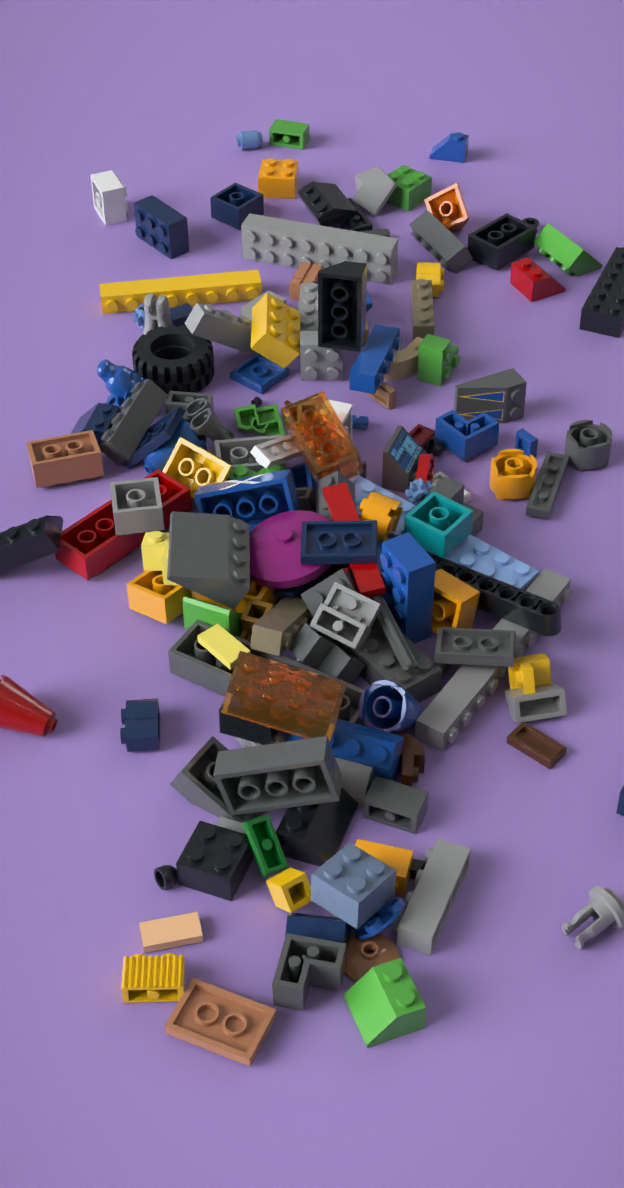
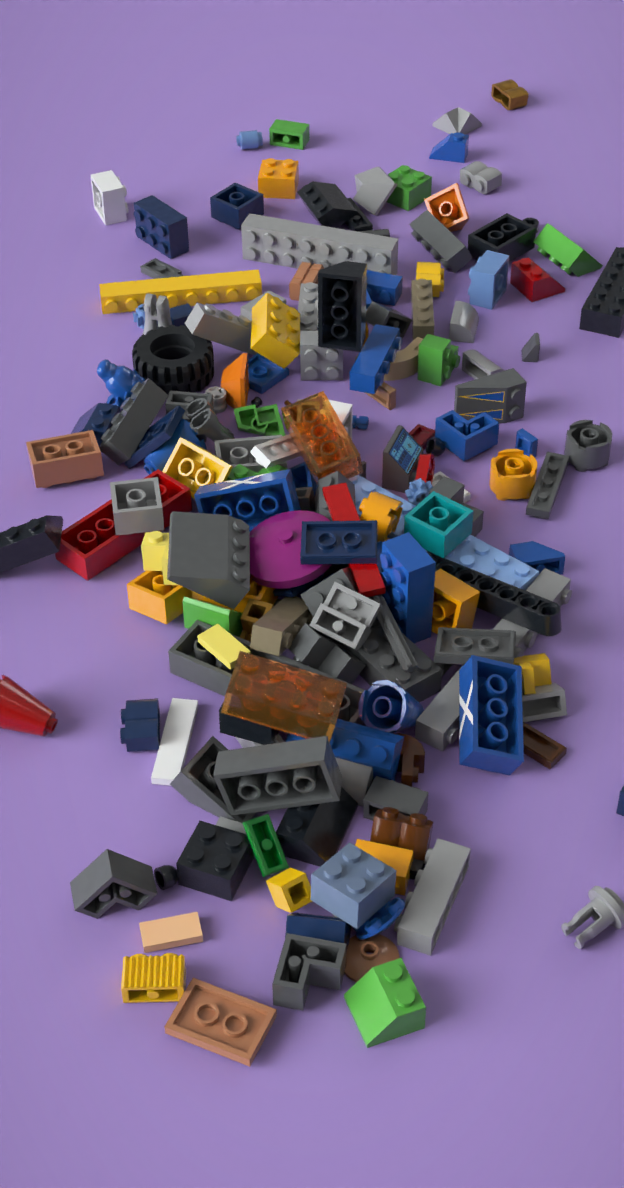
none -> dark grey brick [70,849,157,919]
none -> dark grey hinge [140,258,183,279]
none -> white tile [151,698,199,786]
none -> light grey wheel [205,386,227,413]
none -> orange slope [221,353,249,409]
none -> blue brick [366,270,403,306]
none -> dark grey brick [366,301,412,338]
none -> reddish brown brick [370,807,434,861]
none -> light grey slope [433,107,482,135]
none -> light grey brick [449,301,479,343]
none -> blue brick [459,655,524,775]
none -> light grey brick [460,161,502,194]
none -> light grey brick [462,350,505,379]
none -> medium blue brick [468,250,509,310]
none -> pearl gold brick [491,79,529,110]
none -> blue slope [509,541,565,575]
none -> dark grey slope [521,333,540,362]

